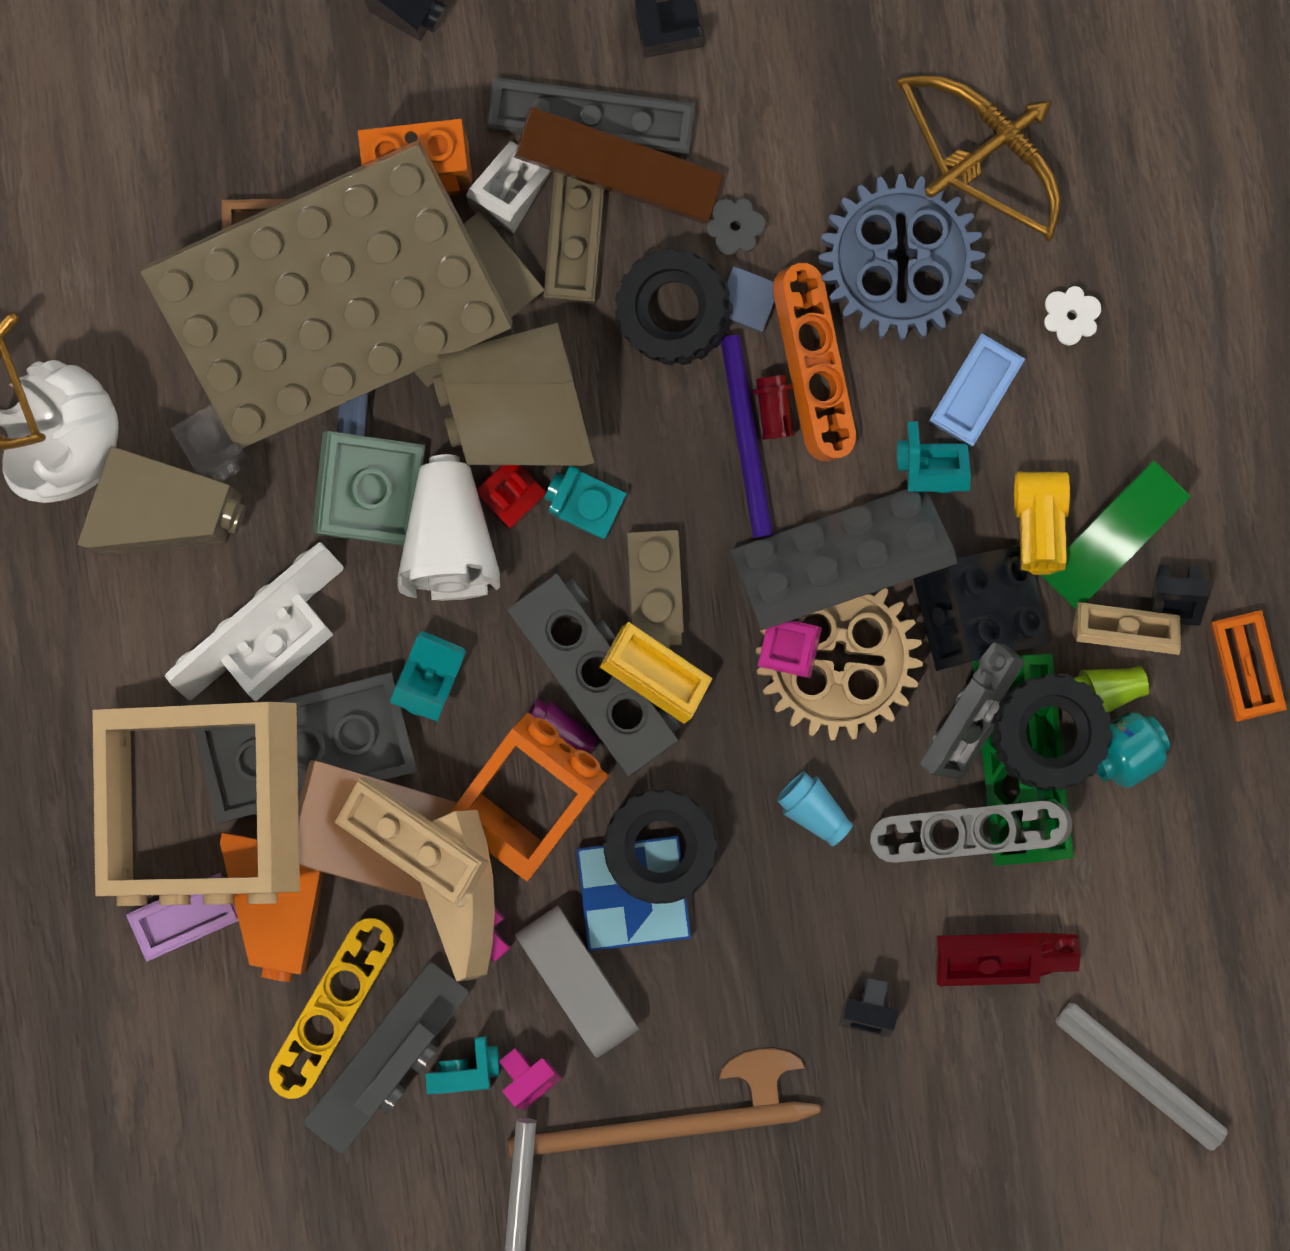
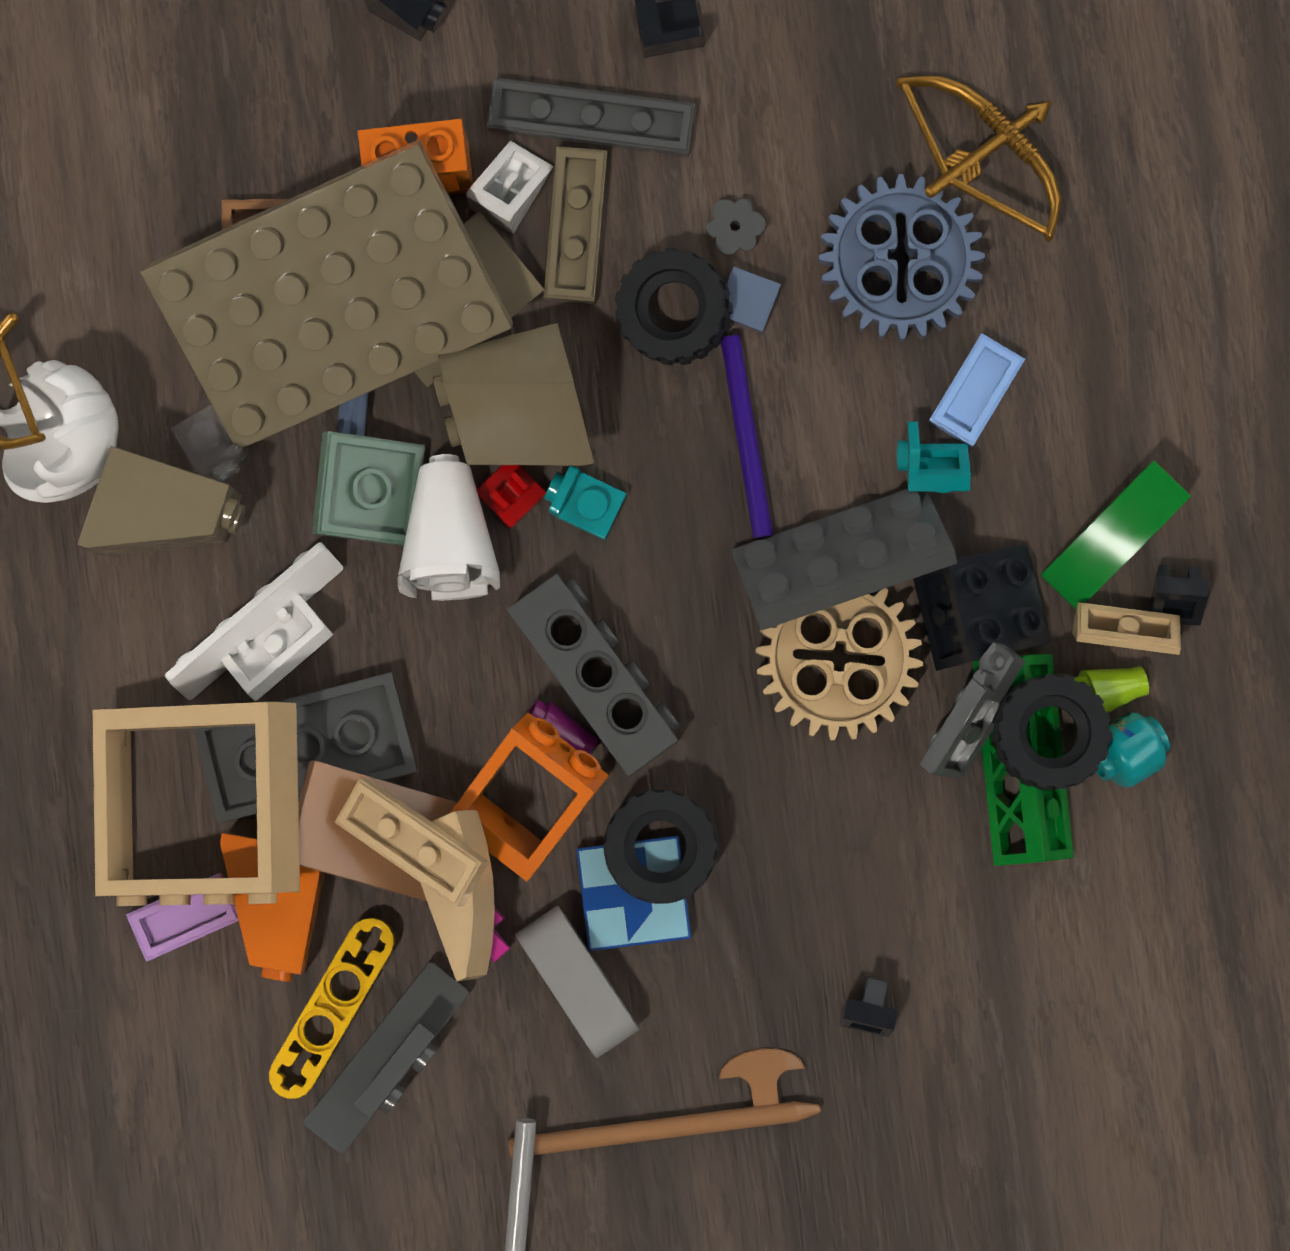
teal bracket [389,631,466,722] -> none
teal bracket [425,1036,500,1095] -> none
dark pink tile [499,1048,563,1111] -> none
reddish brown tile [514,107,724,224] -> none
yellow tile [600,622,713,724] -> none
dark tan hinge [627,530,684,648] -> none
dark red pin [752,375,795,440] -> none
dark pink tile [758,621,822,678] -> none
orange beam [773,263,856,462] -> none
medium azure cone [776,771,853,846] -> none
light grey beam [870,800,1073,863] -> none
dark red hinge [935,932,1080,987] -> none
yellow piece [1014,472,1070,575] -> none
white plant [1044,286,1101,346] -> none
light grey axle [1055,1003,1228,1151] -> none
orange tile [1210,610,1287,722] -> none

